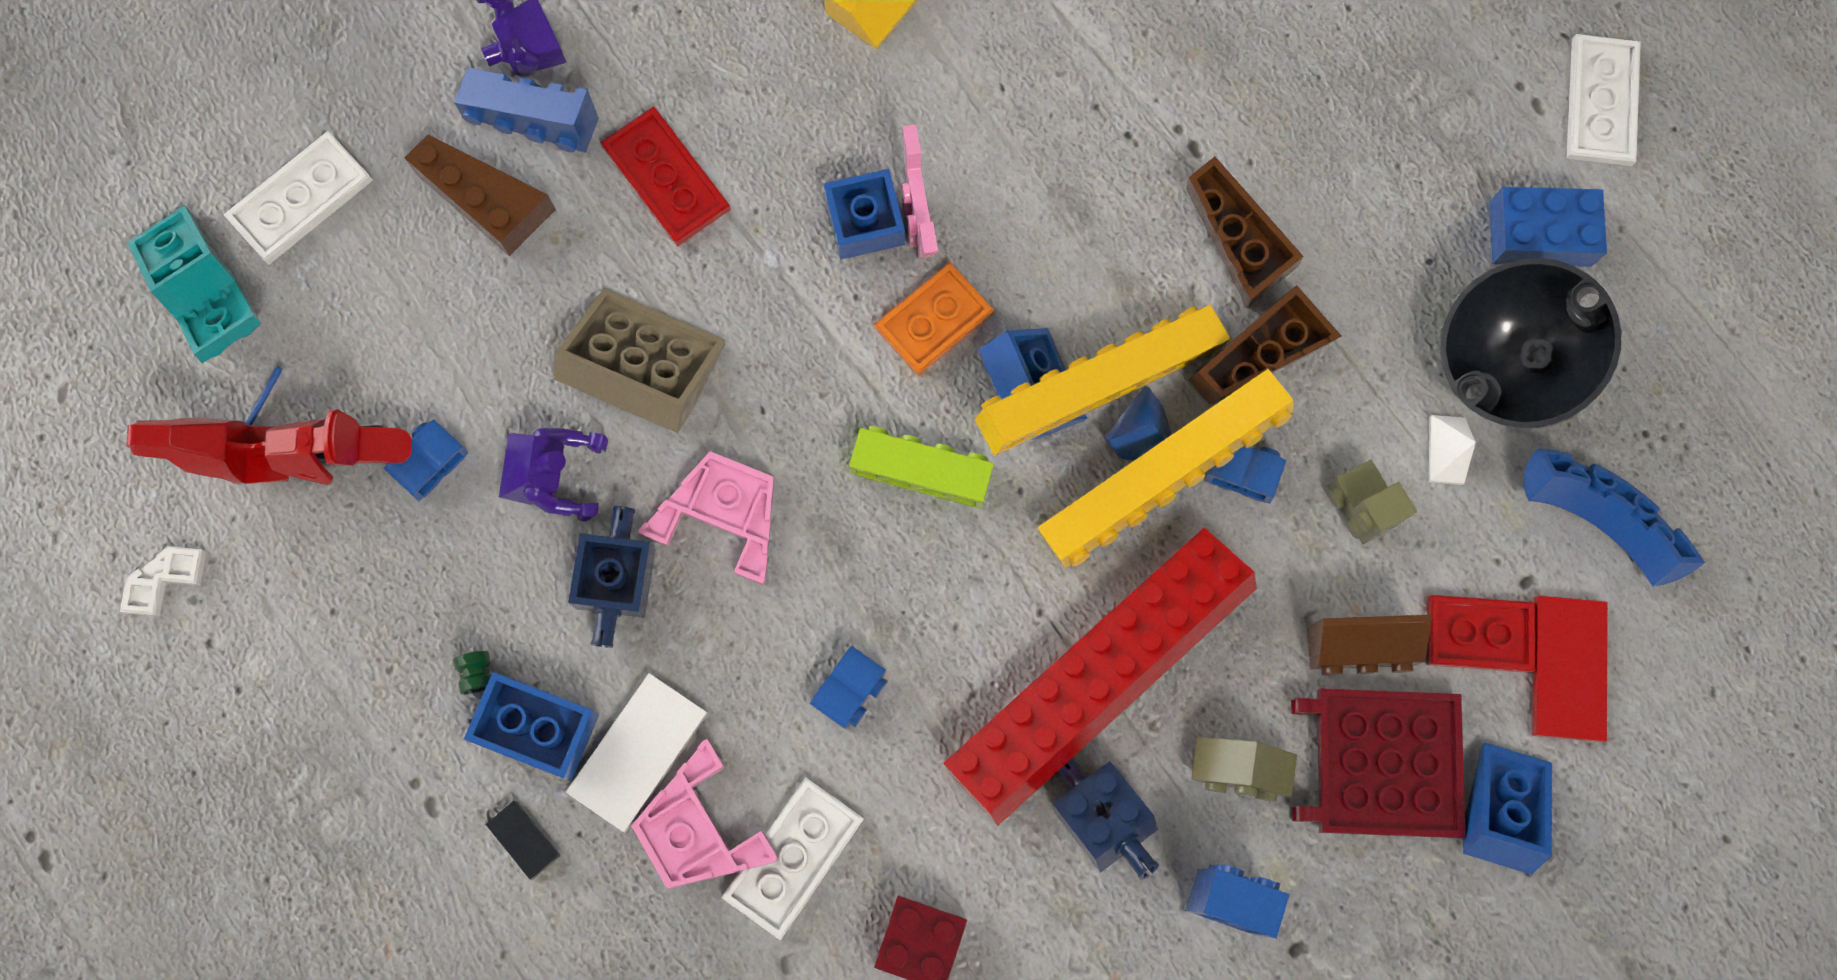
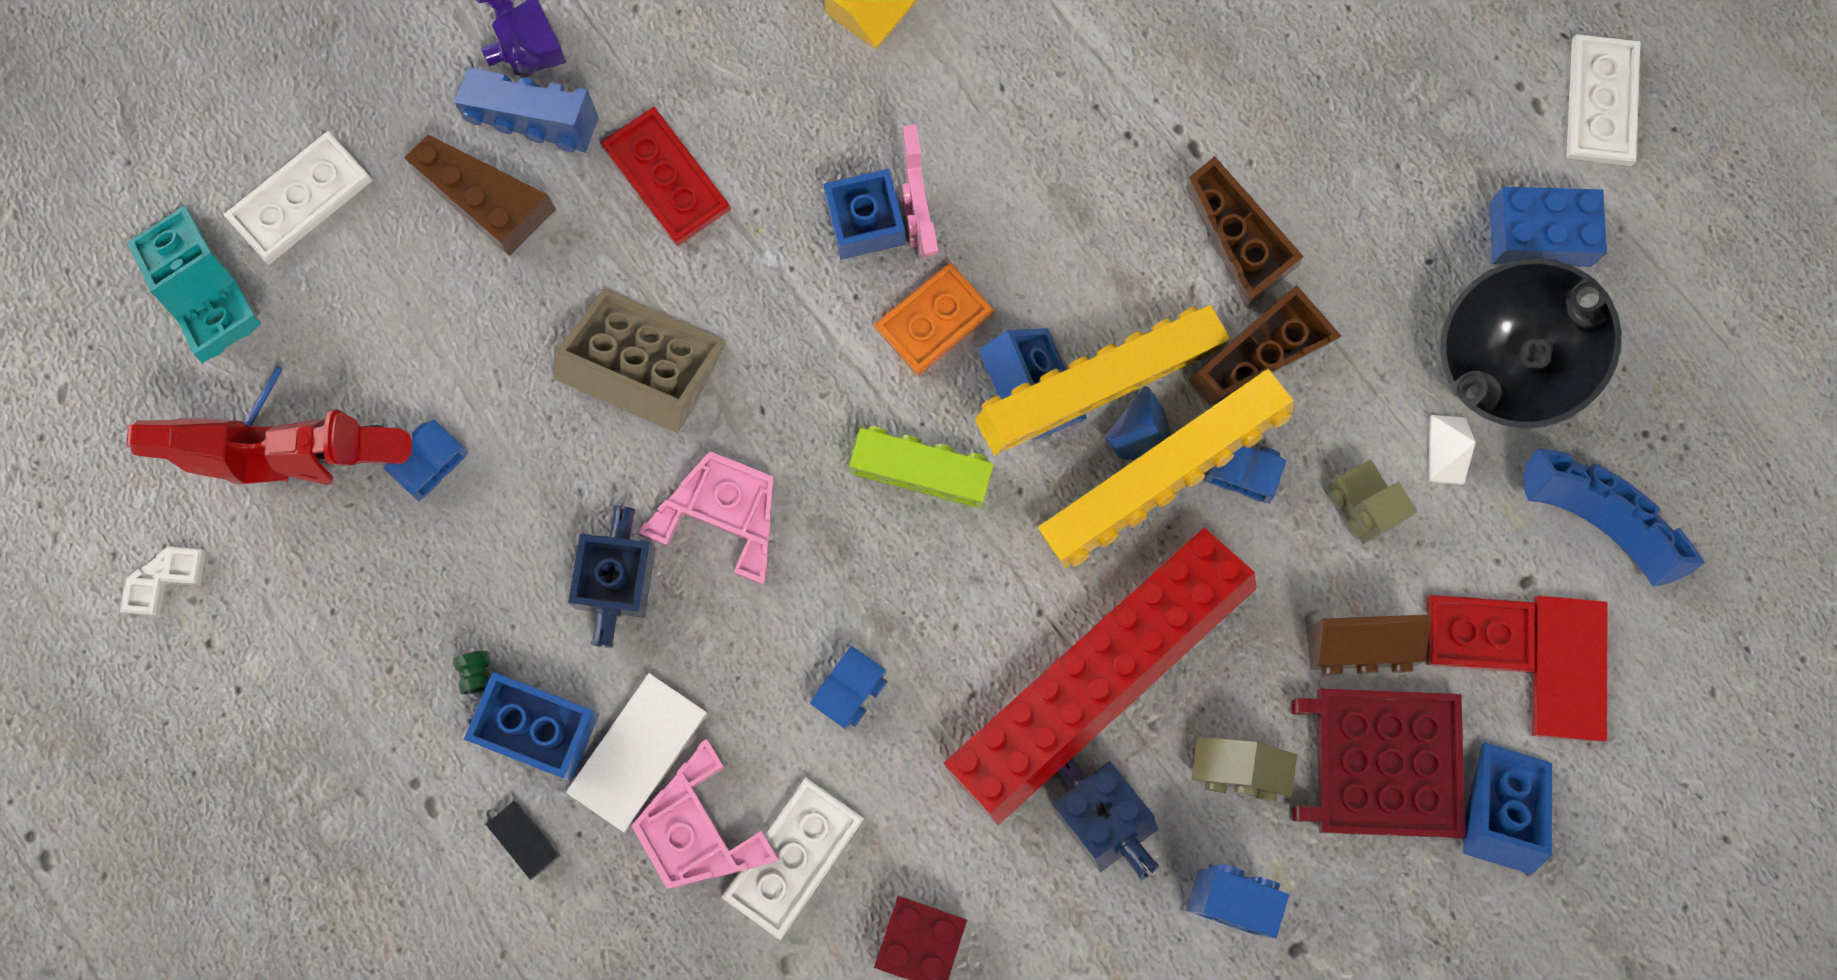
dark purple torso [499,428,608,522] -> none

